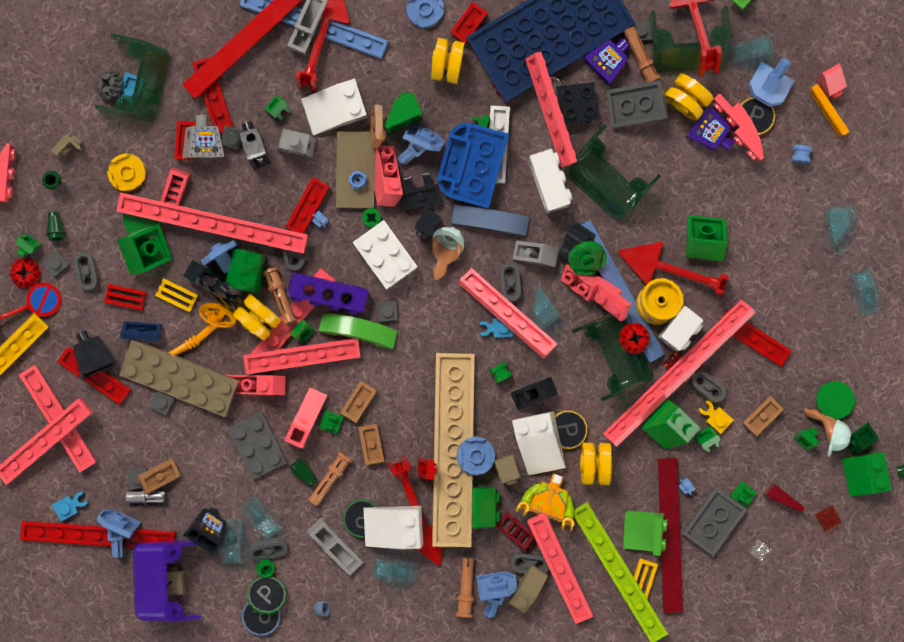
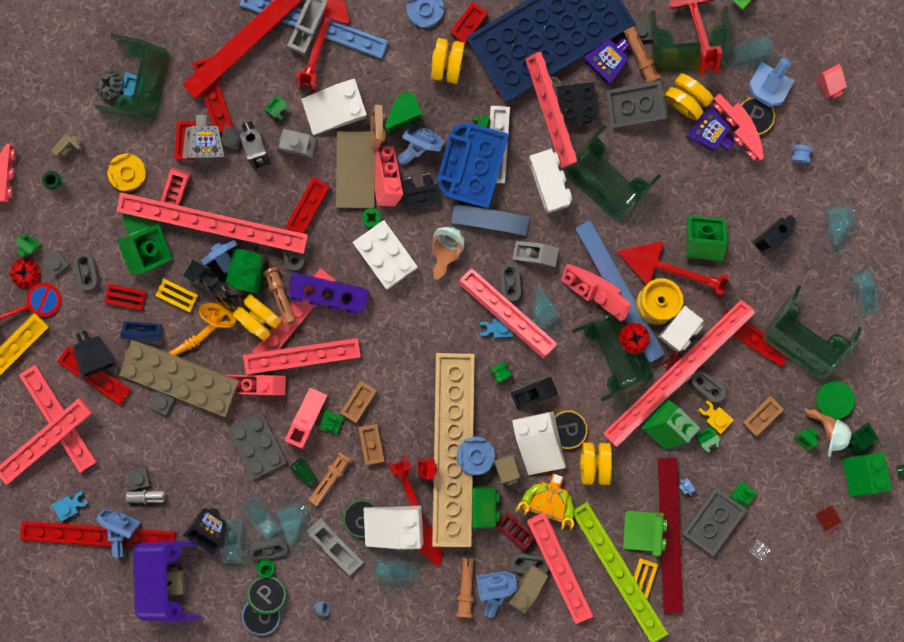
dark green cone [46,212,65,241] -> none
medium nougat plate [137,458,180,494] -> none
green plate [290,319,316,345] -> none
medium blue plate [312,210,329,228] -> none
bright green slope [318,313,397,350] -> none
medium blue plate [348,170,367,189] -> none
dark grey plate [377,301,398,322] -> none
black brick [414,208,441,240] -> none
black brick [558,222,596,264] -> none
green tile [568,241,607,276] -> none
dark red slope [763,483,805,512] -> none
light orange tile [808,84,850,138] -> none
none -> clear light blue slope [276,501,307,546]
none -> black torso [752,215,797,256]
none -> clear green windscreen [764,285,862,379]

